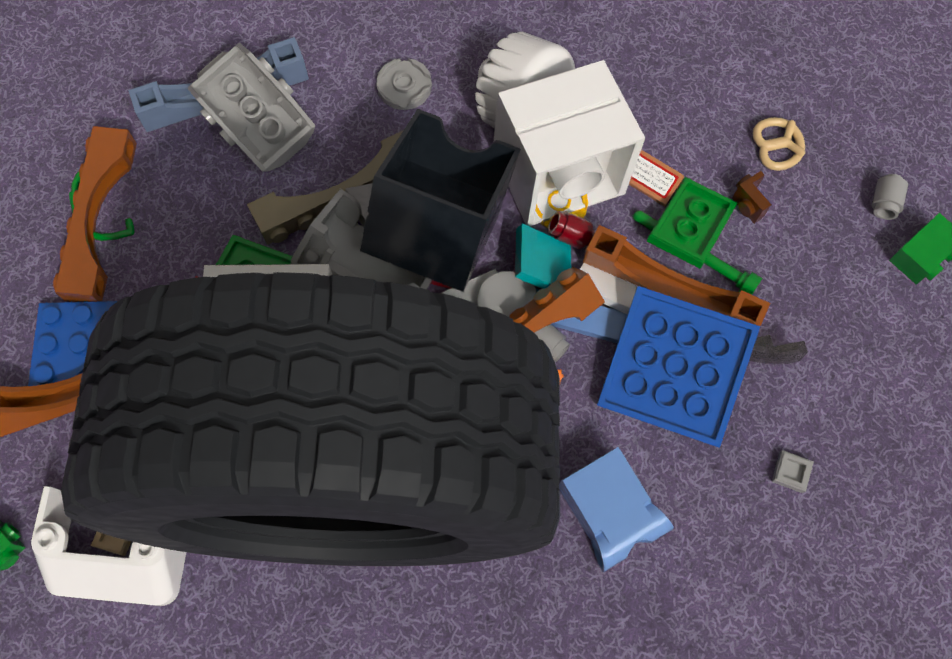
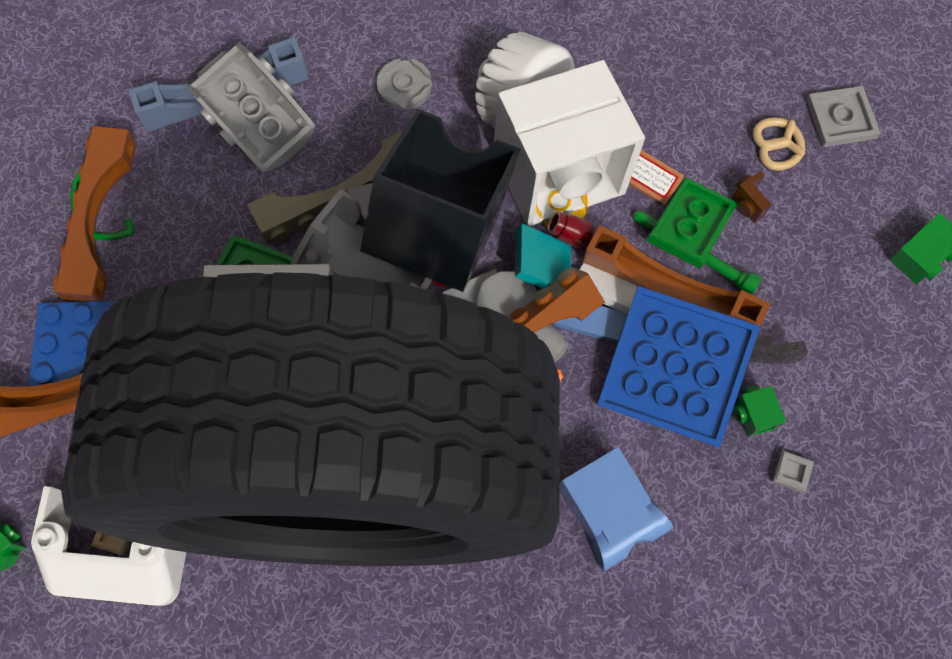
light grey brick [872,174,908,220] -> none
none -> green brick [733,385,786,437]
none -> light grey tile [806,86,881,147]

